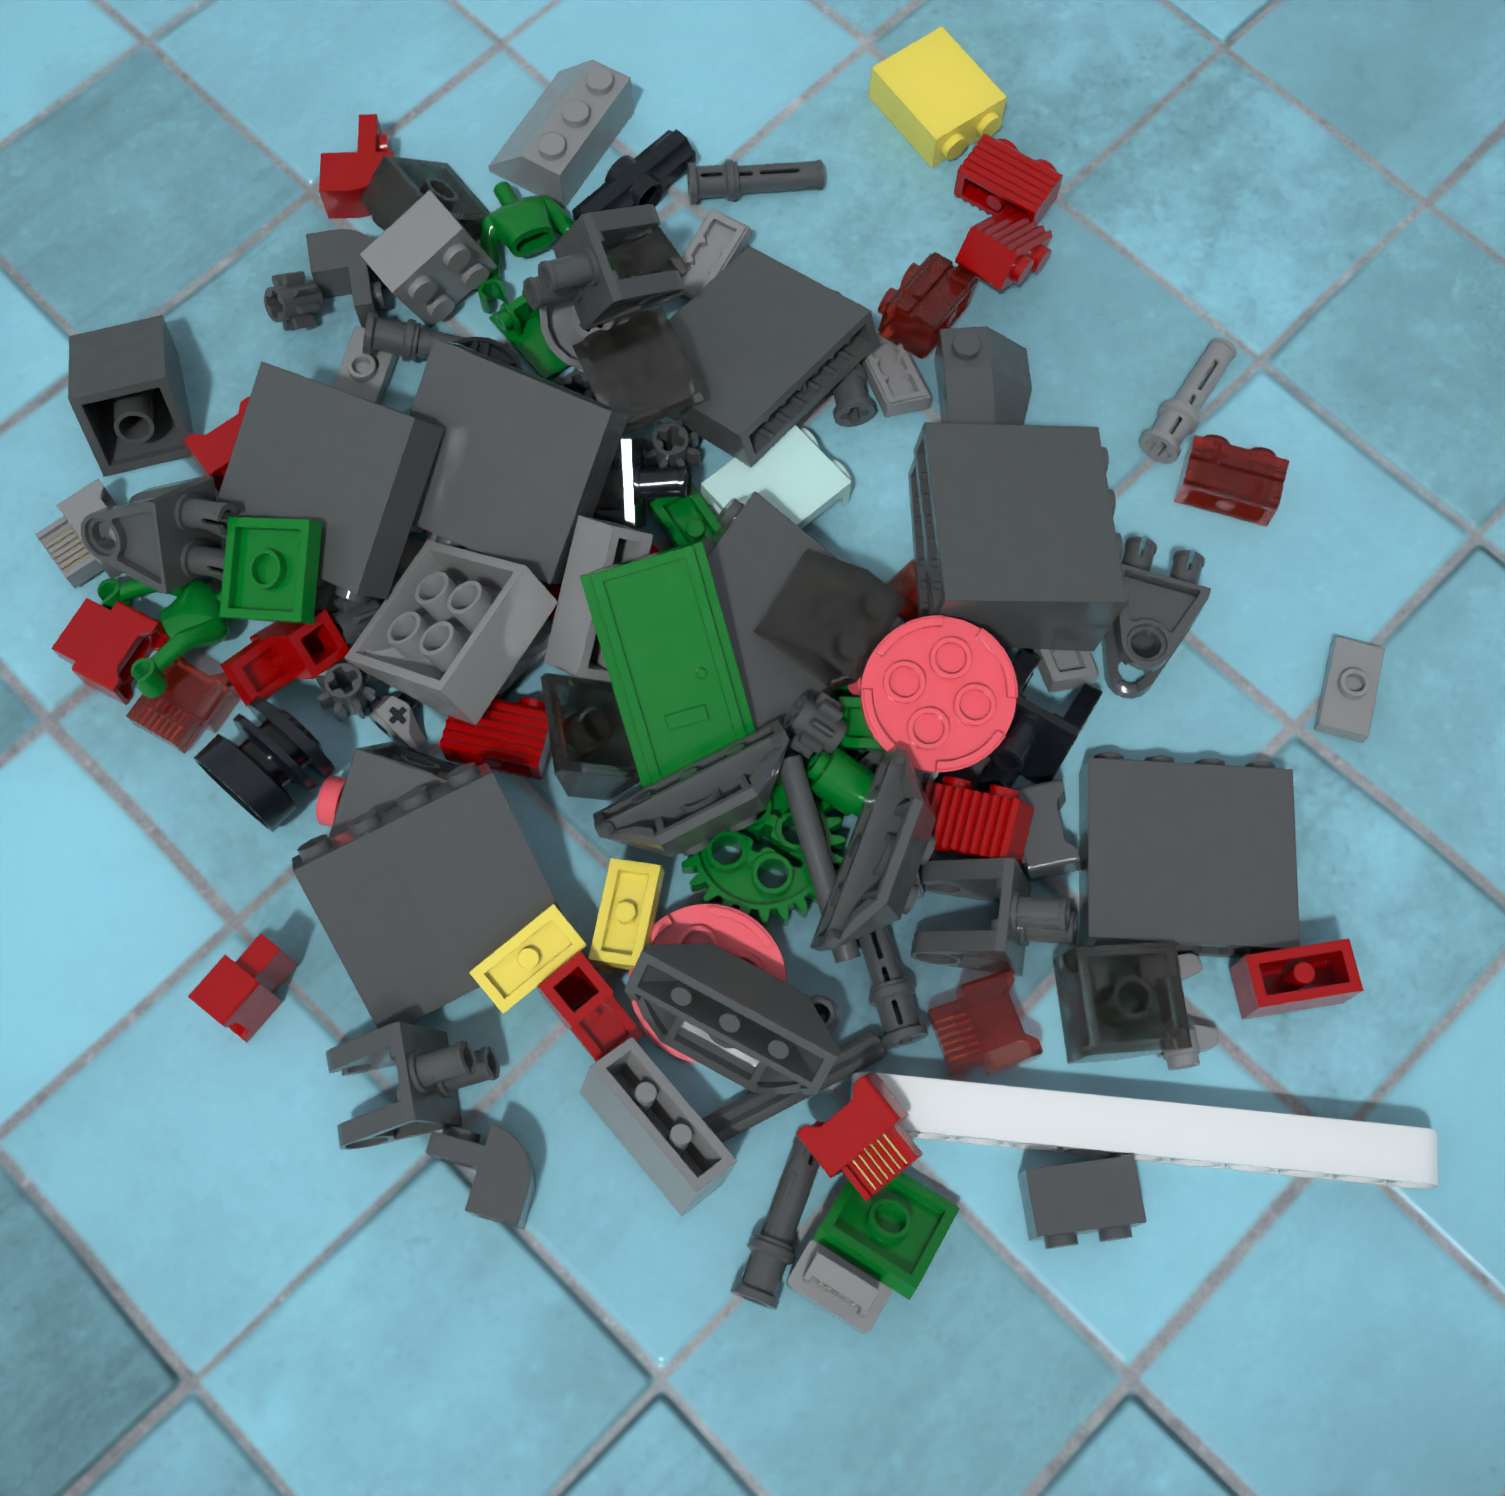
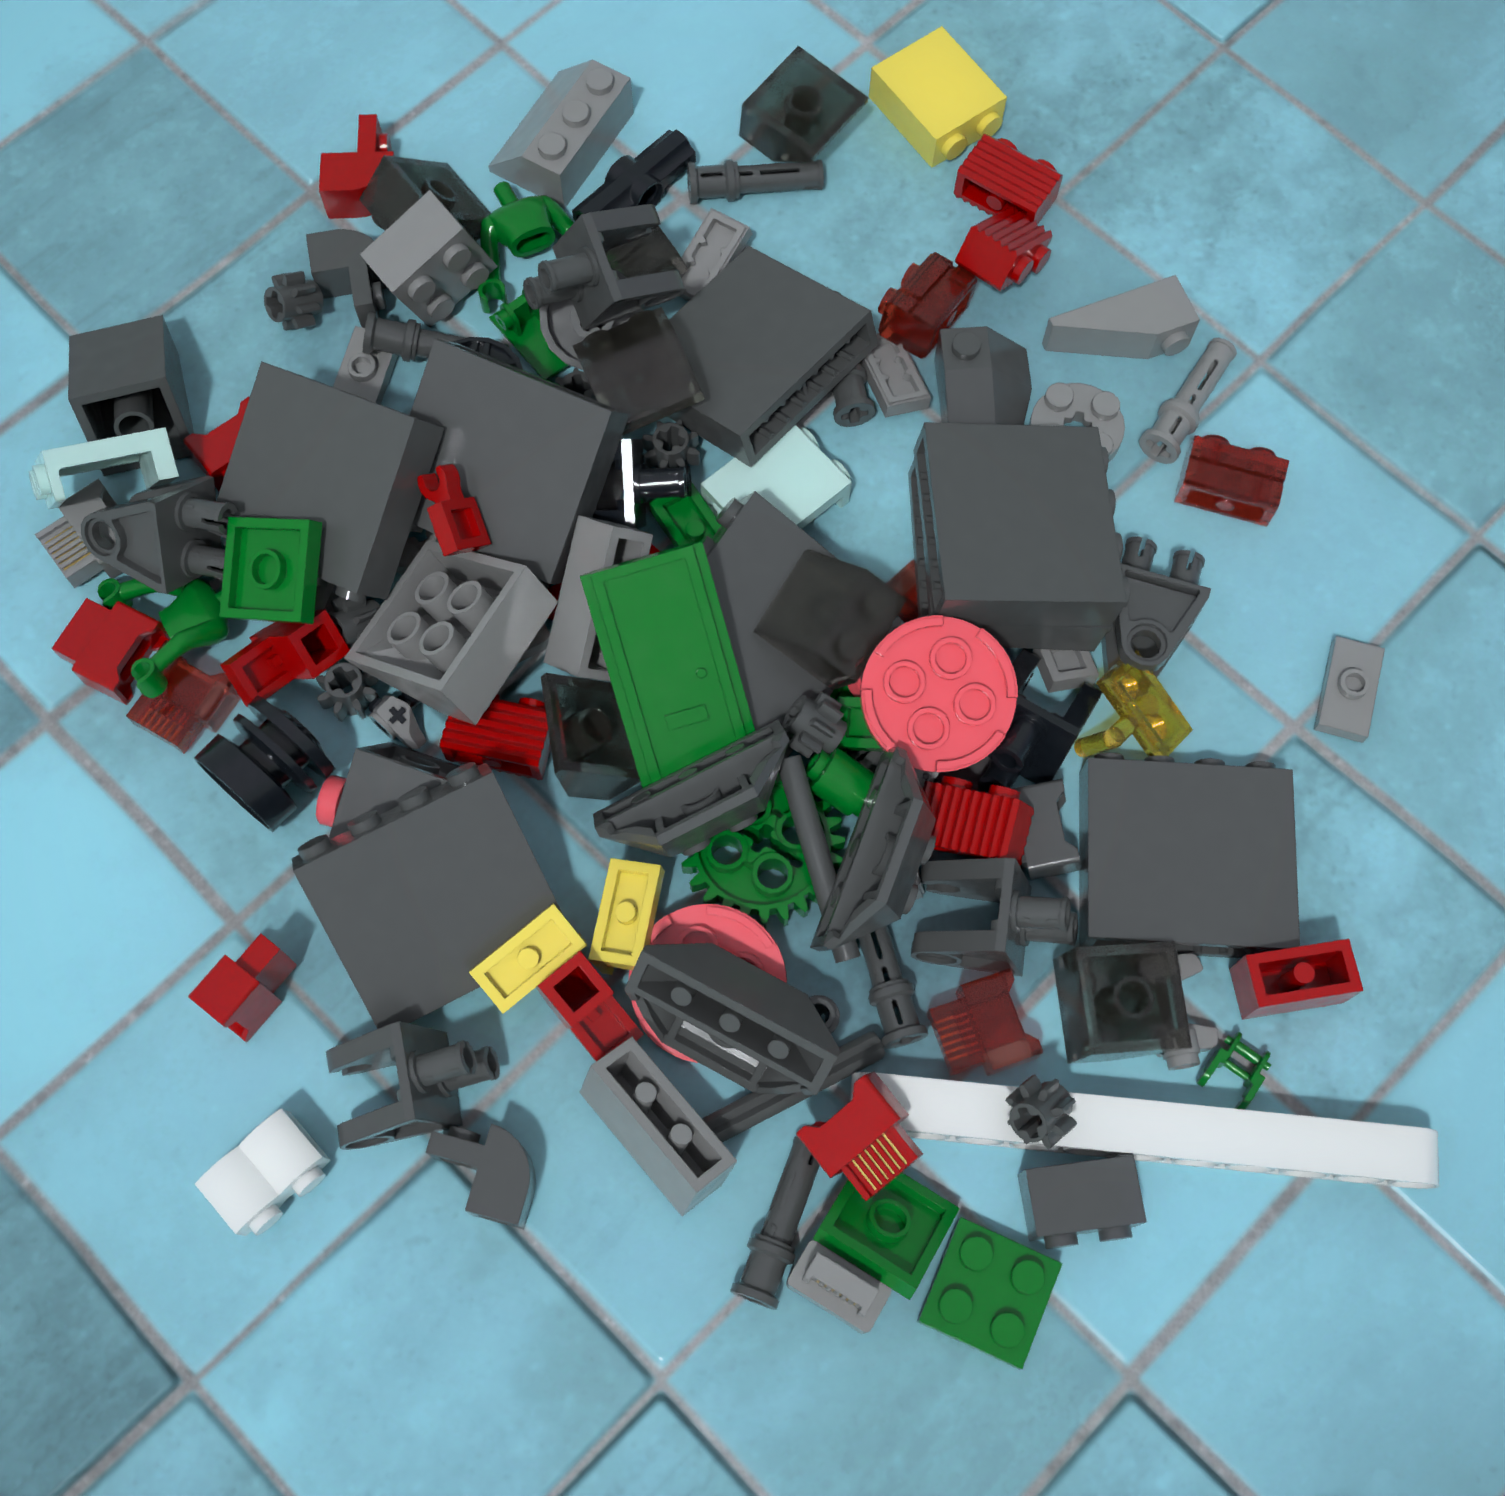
none -> light aqua panel [29,427,179,510]
none -> white brick [195,1108,330,1236]
none -> red plate [417,464,491,557]
none -> clear smoke slope [739,45,868,162]
none -> green plate [917,1217,1063,1370]
none -> dark grey gear [1005,1075,1077,1149]
none -> light grey plate [1029,383,1125,462]
none -> light grey slope [1042,275,1200,359]
none -> clear yellow plate [1074,650,1193,758]
none -> green piece [1196,1031,1271,1110]

